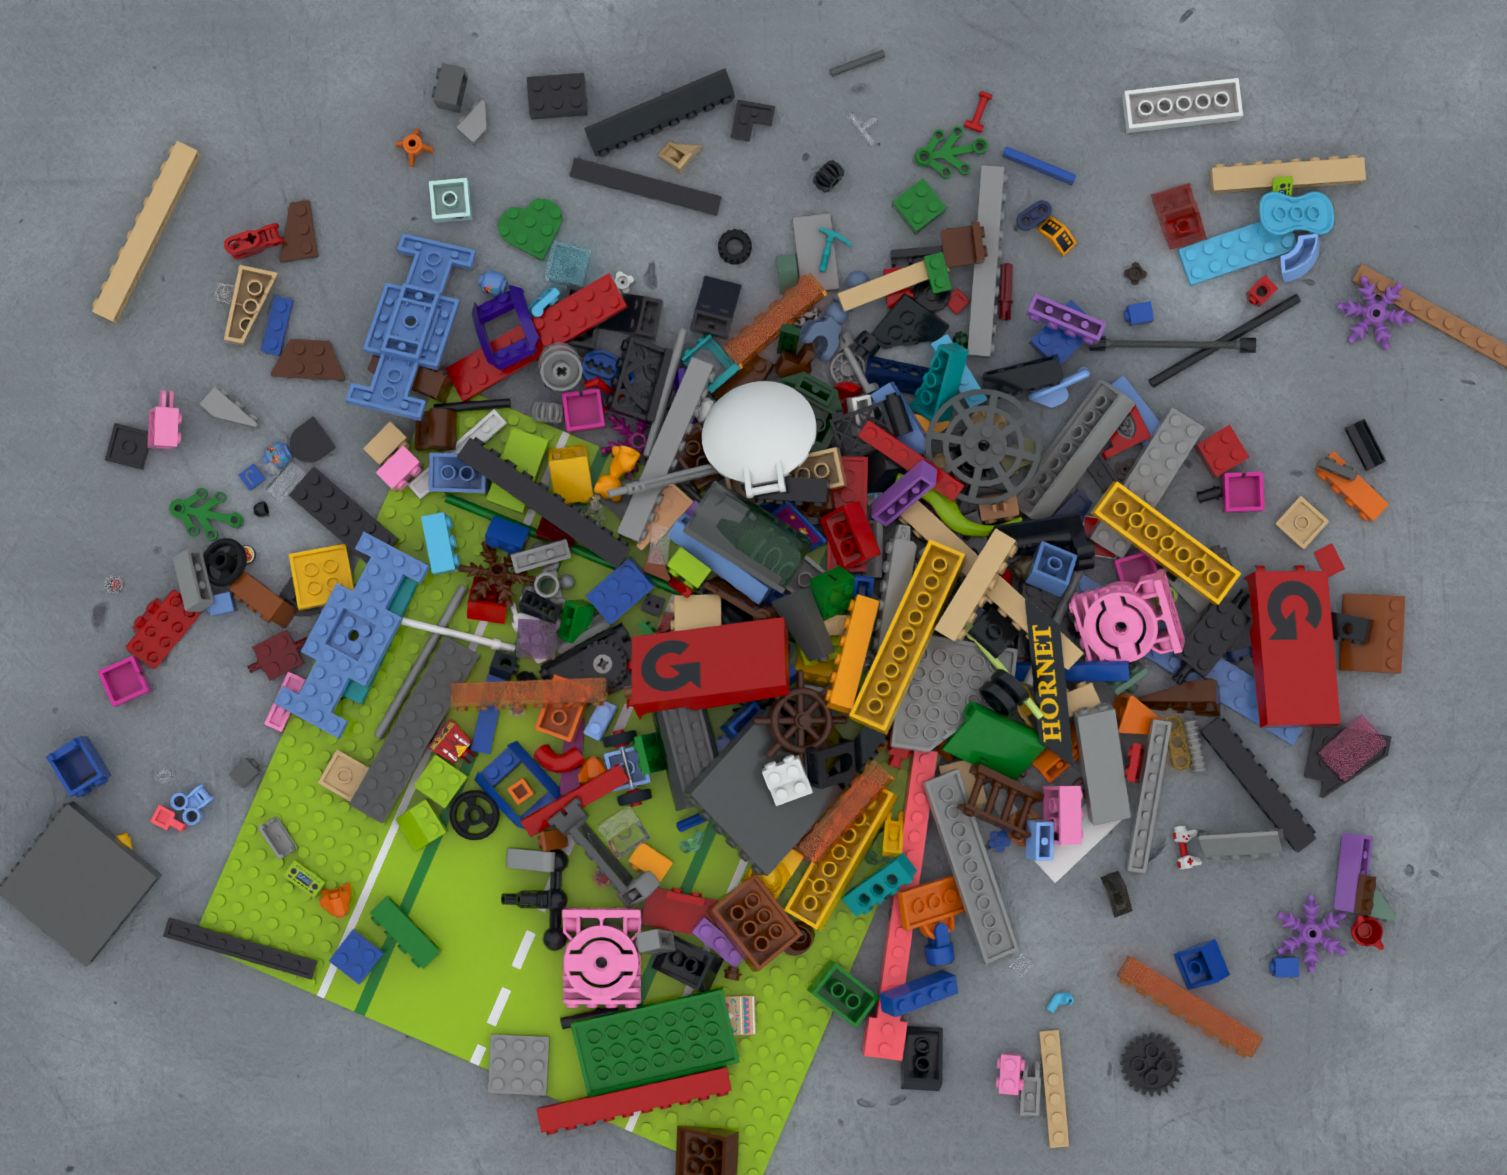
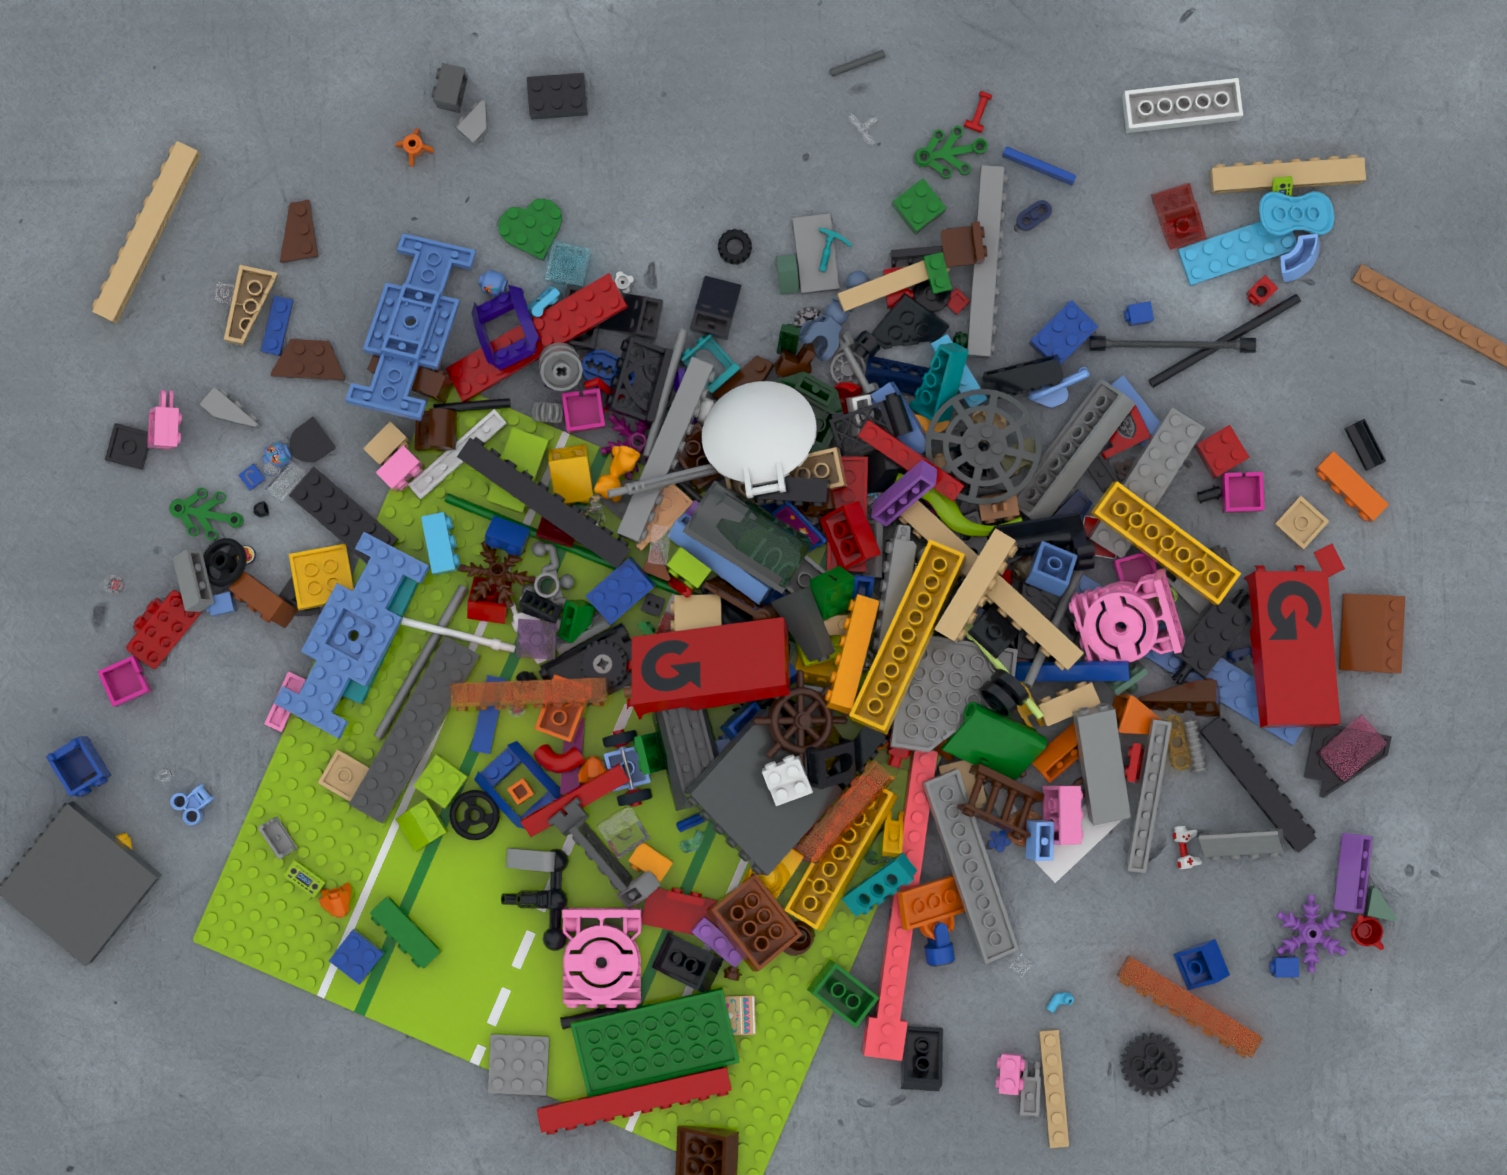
coral plate [150,804,188,831] -> none
black plate [163,917,318,980] -> none
red piece [224,223,284,260] -> none
dark grey brick [229,758,262,788] -> none
dark red plate [247,629,307,681] -> none
torso [427,719,477,764] -> none
light aqua brick [429,178,473,223] -> none
medium blue slope [429,453,491,493] -> none
black brick [489,650,520,682] -> none
light grey plate [510,538,571,573] -> none
dark orange slope [537,828,569,852] -> none
black tile [570,158,722,216] -> none
light blue brick [583,699,618,741] -> none
black slope [584,68,735,157] -> none
tile [593,869,610,887] -> none
light grey brick [636,929,676,955] -> none
tan slope [658,141,704,174] -> none
clear orange brick [723,273,827,369] -> none
black plate [731,100,775,142] -> none
black gear [813,160,844,193] -> none
blue brick [879,970,958,1017] -> none
dark red axle [998,263,1013,321] -> none
medium lavender brick [1025,293,1107,345] -> none
black sticker [1025,599,1074,767] -> none
slope [1037,216,1077,256] -> none
clear smoke slope [1100,871,1132,918] -> none
dark brown plate [1124,262,1147,285] -> none
dark grey plate [1316,457,1358,482] -> none
black brick [1331,612,1374,645] -> none
medium lavender piece [1337,276,1414,350] -> none
reddish brown plate [1354,874,1376,916] -> none

